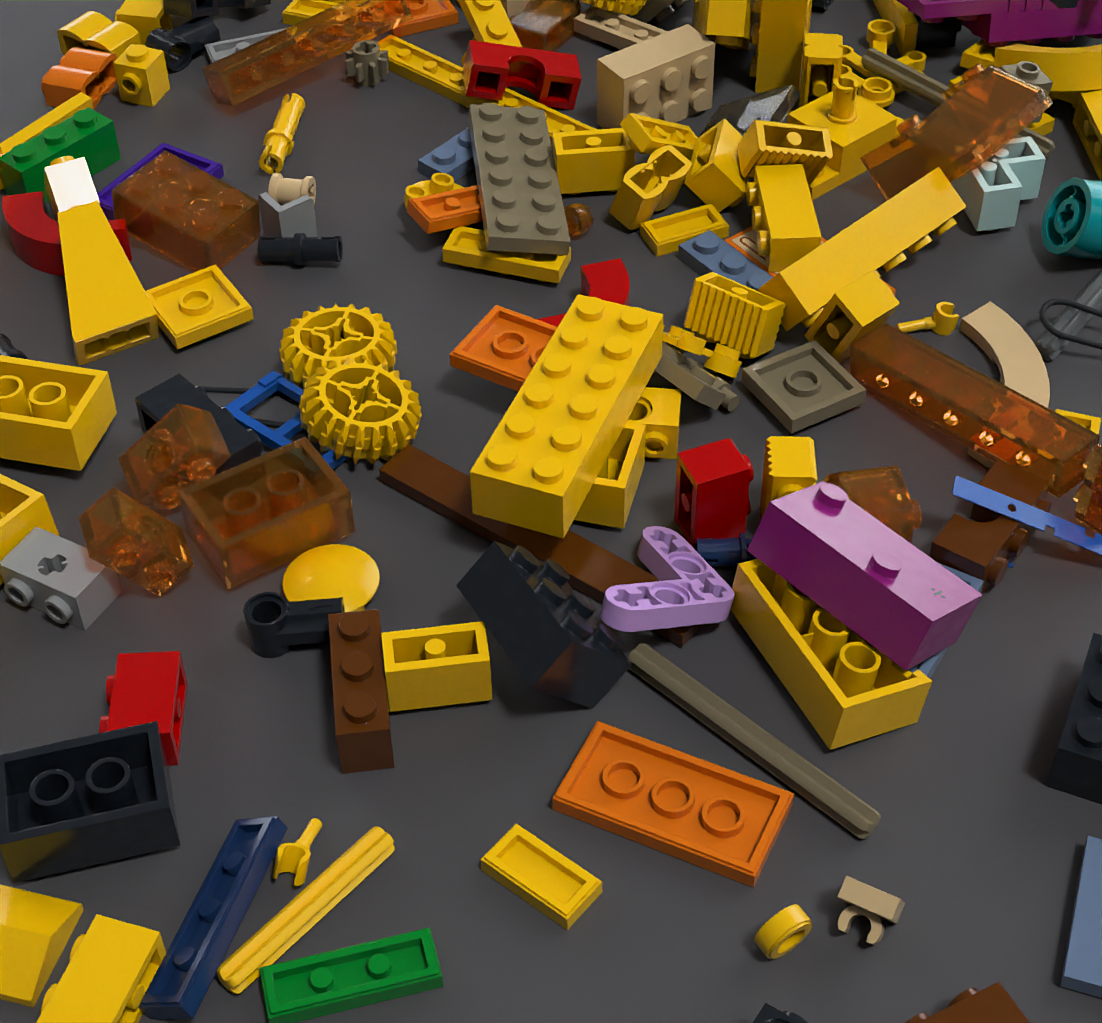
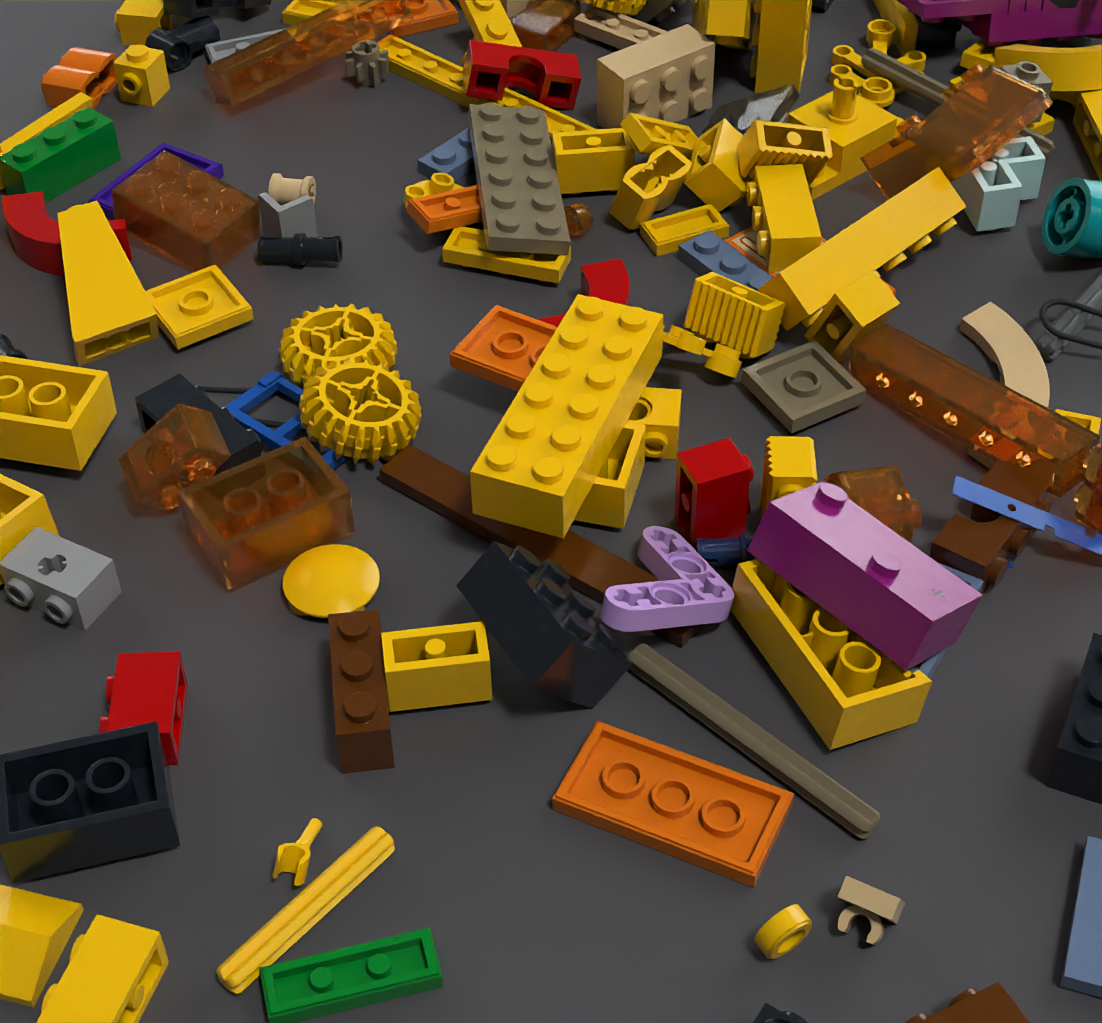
brick [44,156,100,221] -> none
yellow brick [57,11,141,58] -> none
clear orange brick [78,487,194,596] -> none
dark blue tile [139,816,288,1019] -> none
black piece [243,592,345,658] -> none
yellow pin [259,93,305,174] -> none
yellow tile [480,824,602,930] -> none
dark tan plate [654,342,740,411] -> none
yellow brick [799,33,843,108] -> none
yellow hand [896,302,959,336] -> none

